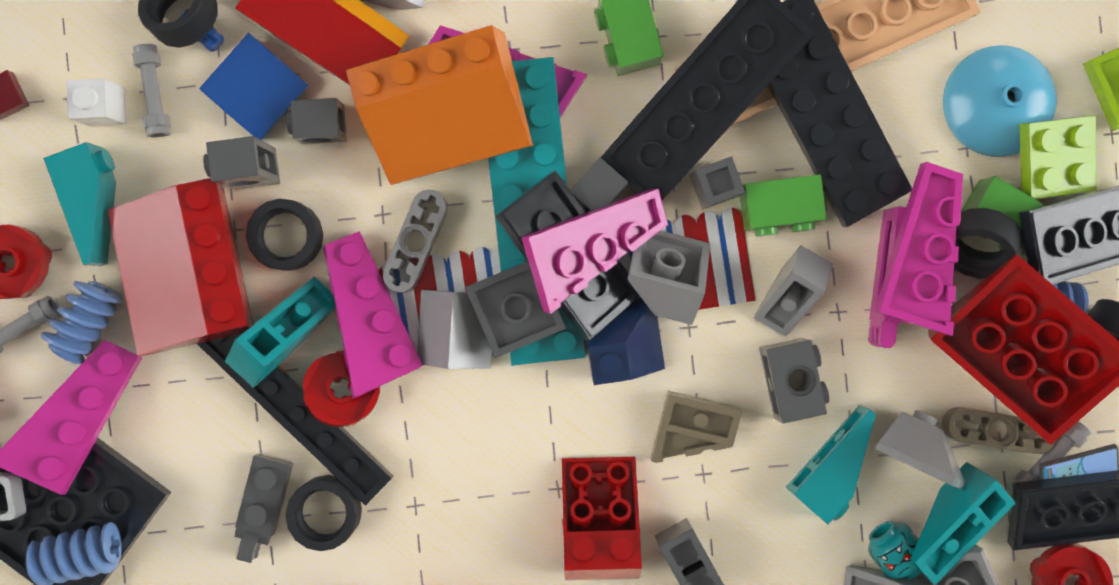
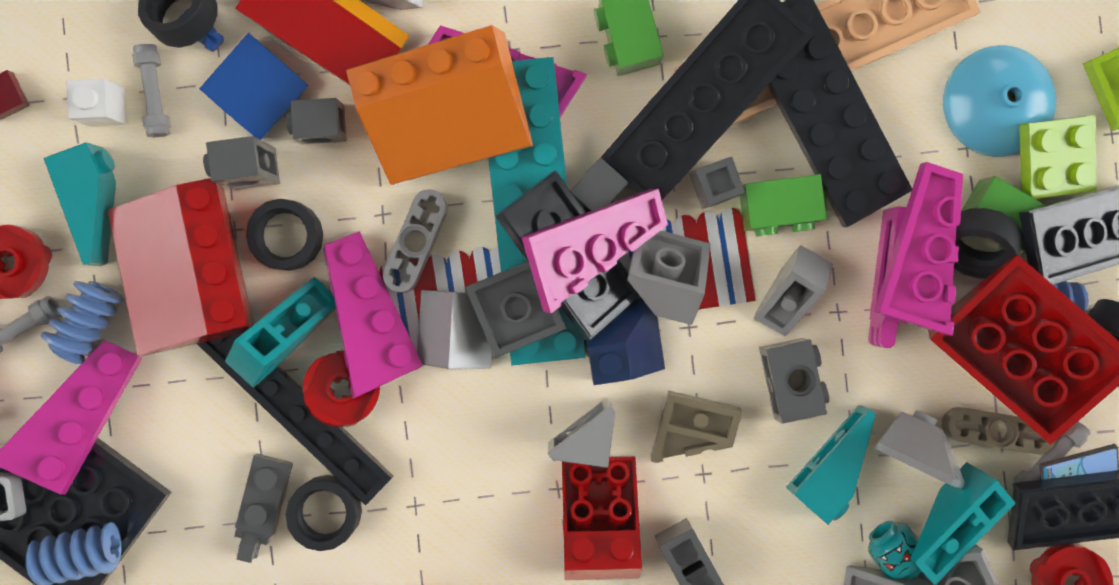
none -> light grey slope [548,398,615,468]

